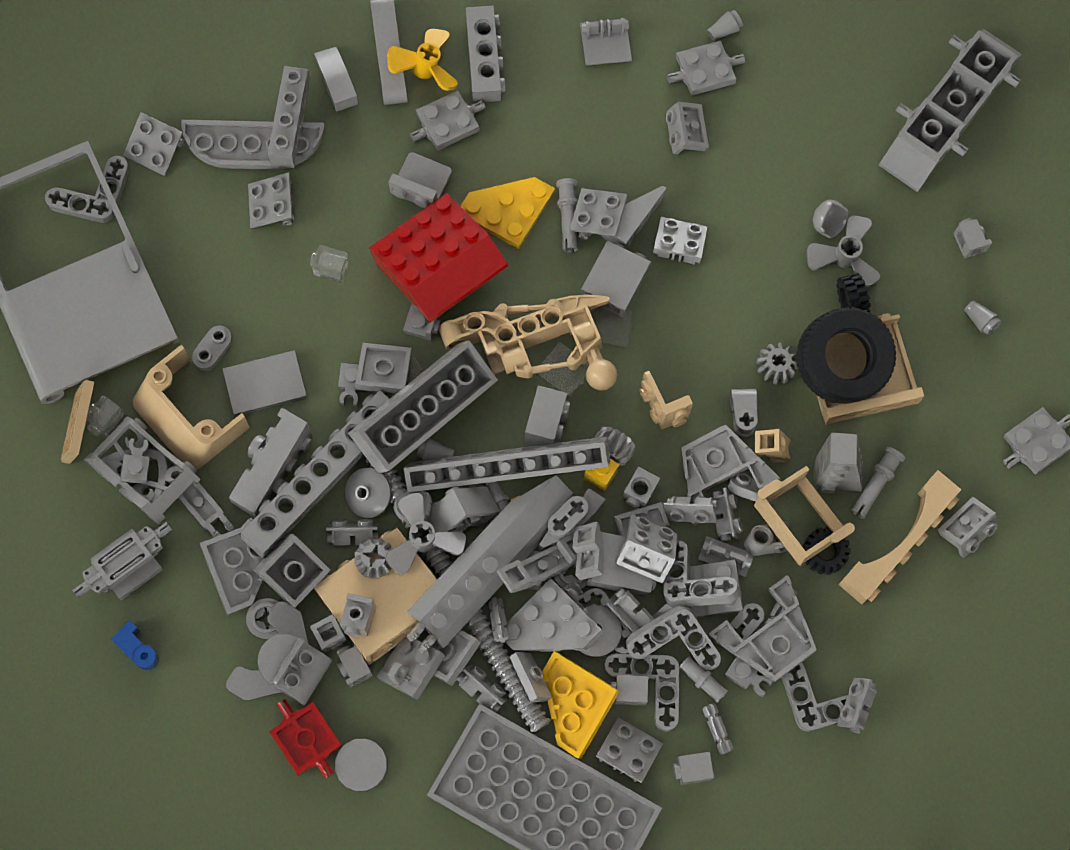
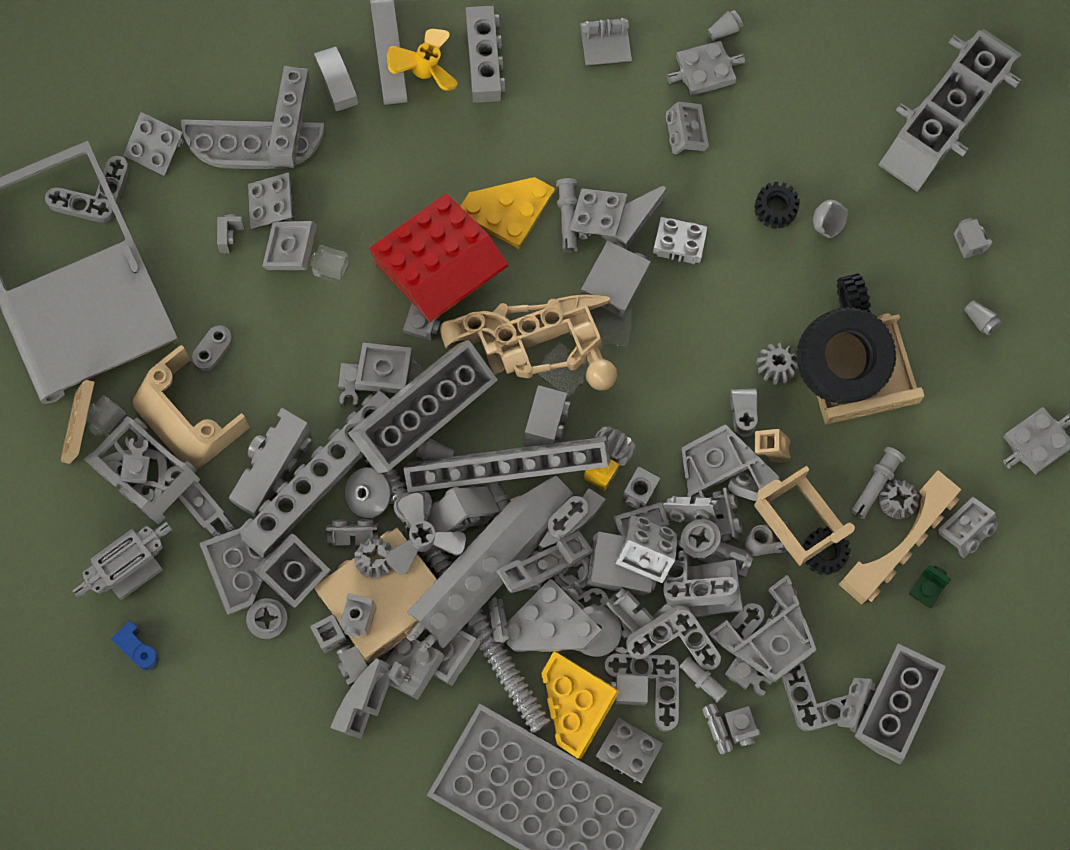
light grey tile [223,350,307,417] -> none
light grey piece [226,602,332,706] -> none
red plate [269,699,342,779] -> none
light grey tile [335,739,387,792] -> none
light grey bracket [389,152,452,208] -> none
light grey plate [410,90,486,151] -> none
light grey hinge [457,665,509,713] -> none
light grey plate [510,652,552,702] -> none
light grey slope [572,522,603,580] -> none
tan bracket [639,371,693,430] -> none
light grey brick [673,752,714,785] -> none
light grey piece [806,216,880,287] -> none
light grey wedge [813,433,863,493] -> none
none -> light grey bracket [217,214,244,253]
none -> light grey hinge [262,221,317,270]
none -> light grey slope [330,659,393,739]
none -> light grey gear [681,519,721,559]
none -> light grey bracket [723,706,761,747]
none -> black tyre [754,181,800,229]
none -> light grey slope [855,644,946,764]
none -> light grey gear [879,479,919,519]
none -> dark green bracket [909,565,951,608]

